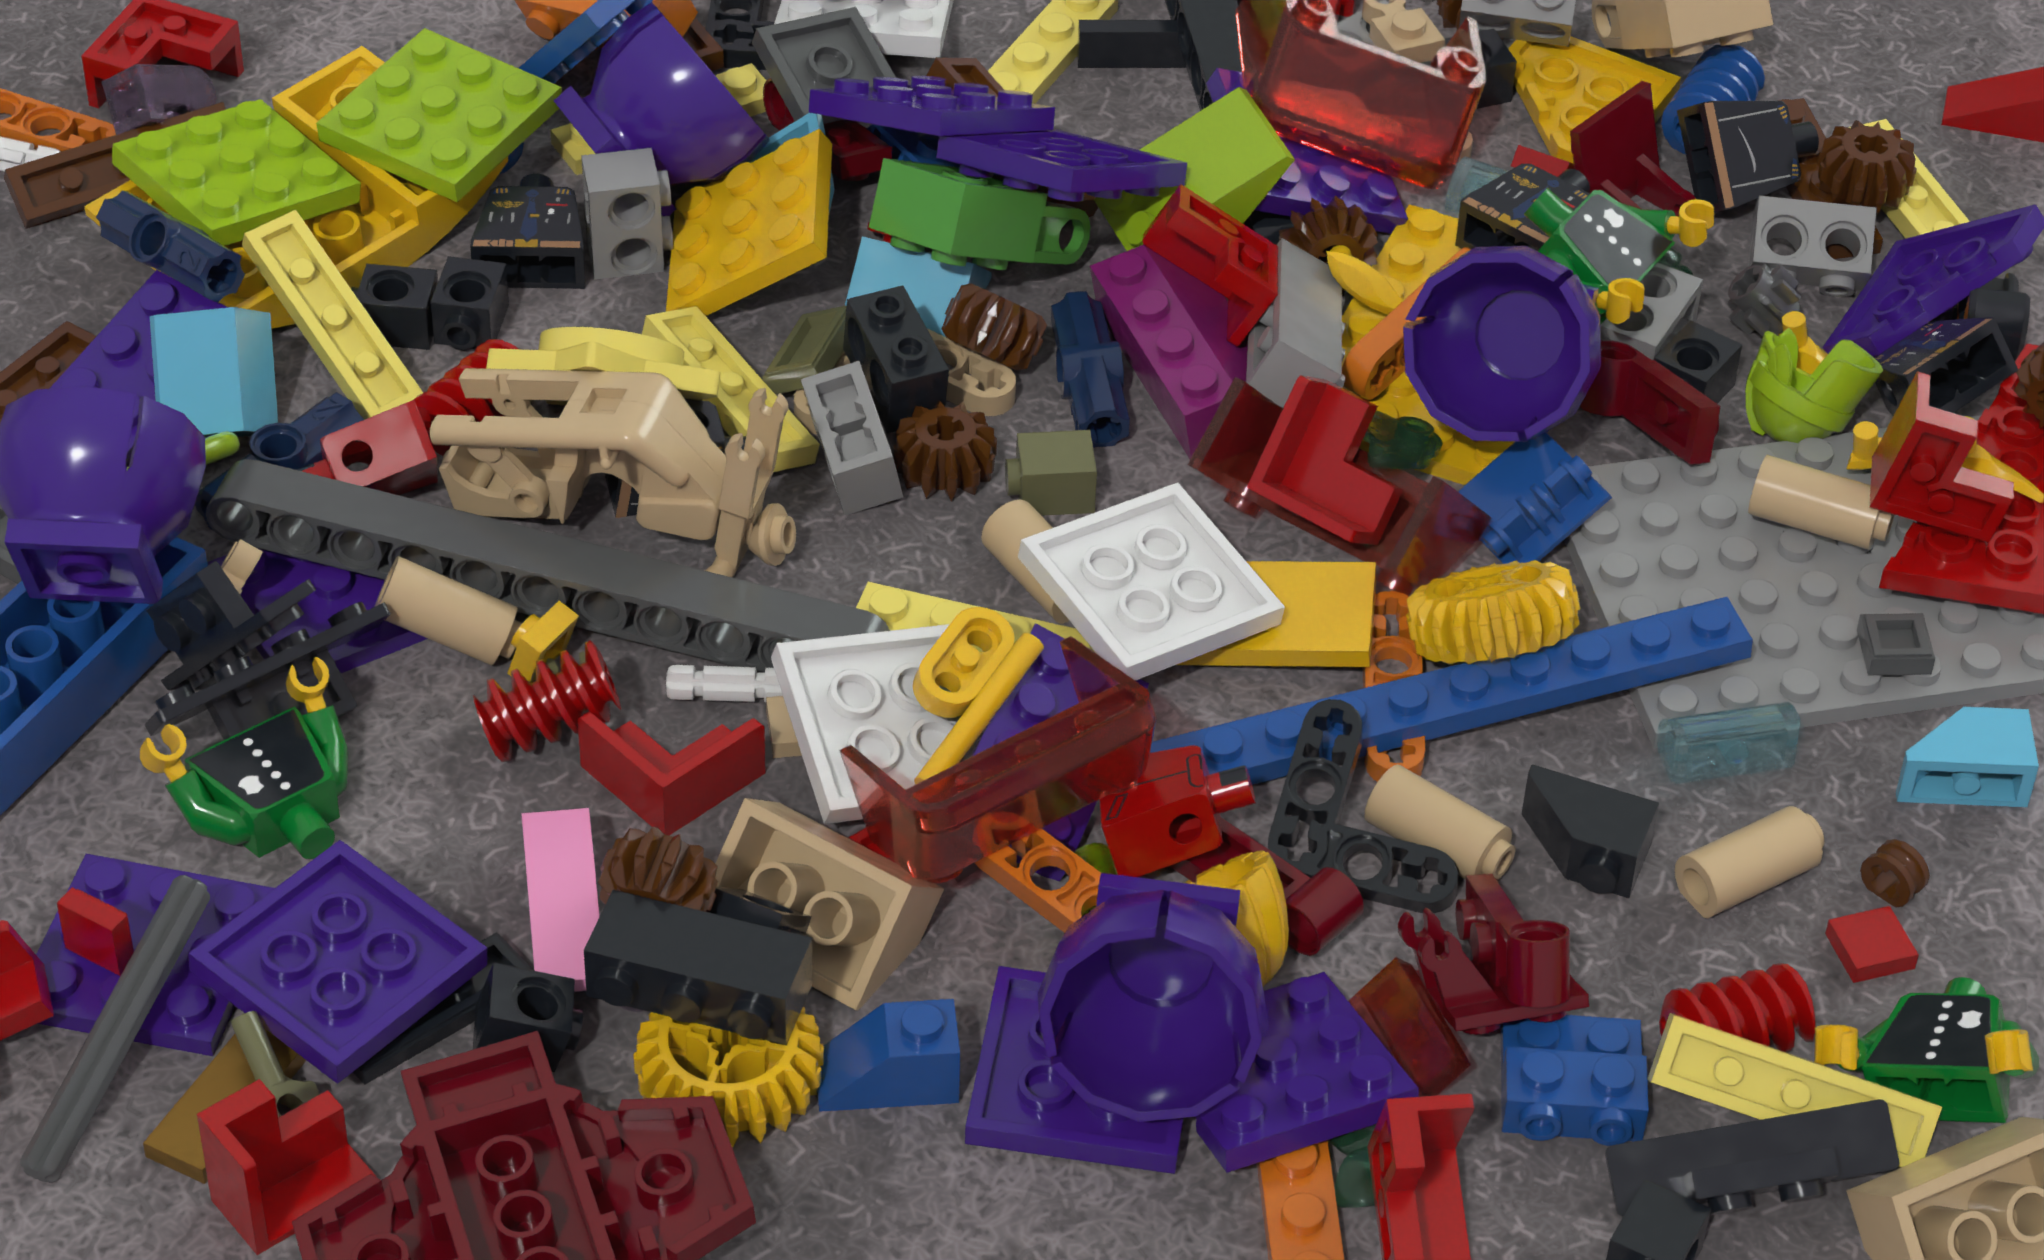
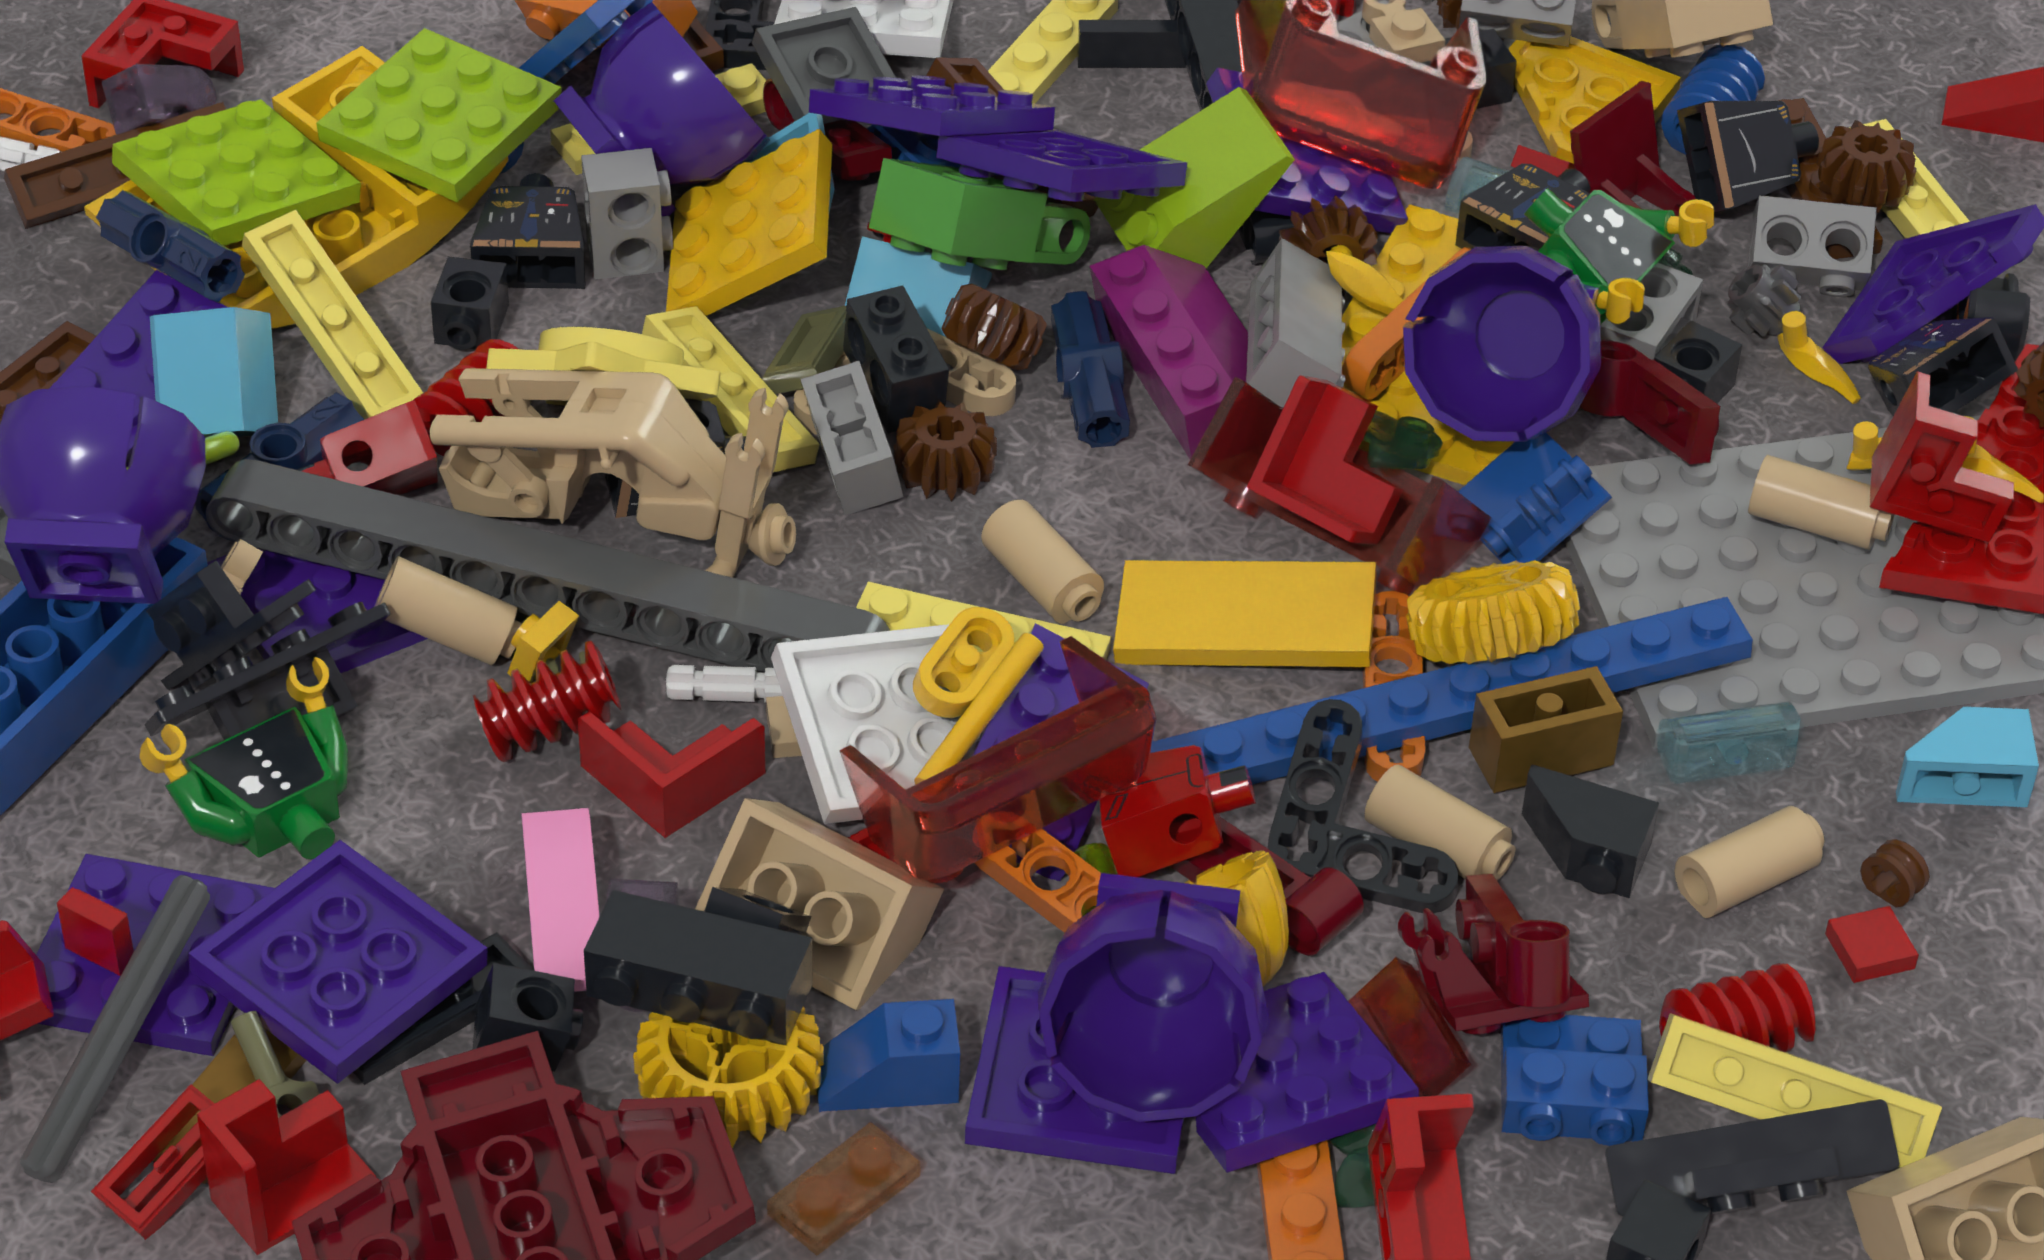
black brick [351,264,438,350] -> none
reddish brown gear [598,827,718,913] -> none
olive brick [1005,430,1097,516] -> none
white plate [1018,483,1285,685] -> none
red panel [1142,184,1278,347] -> none
lime helmet [1745,328,1883,443] -> none
torso [1814,977,2039,1123] -> none
dark grey tile [1857,613,1935,675] -> none
none -> red tile [91,1084,215,1240]
none -> clear orange plate [767,1122,920,1256]
none -> pearl gold brick [1468,666,1623,793]

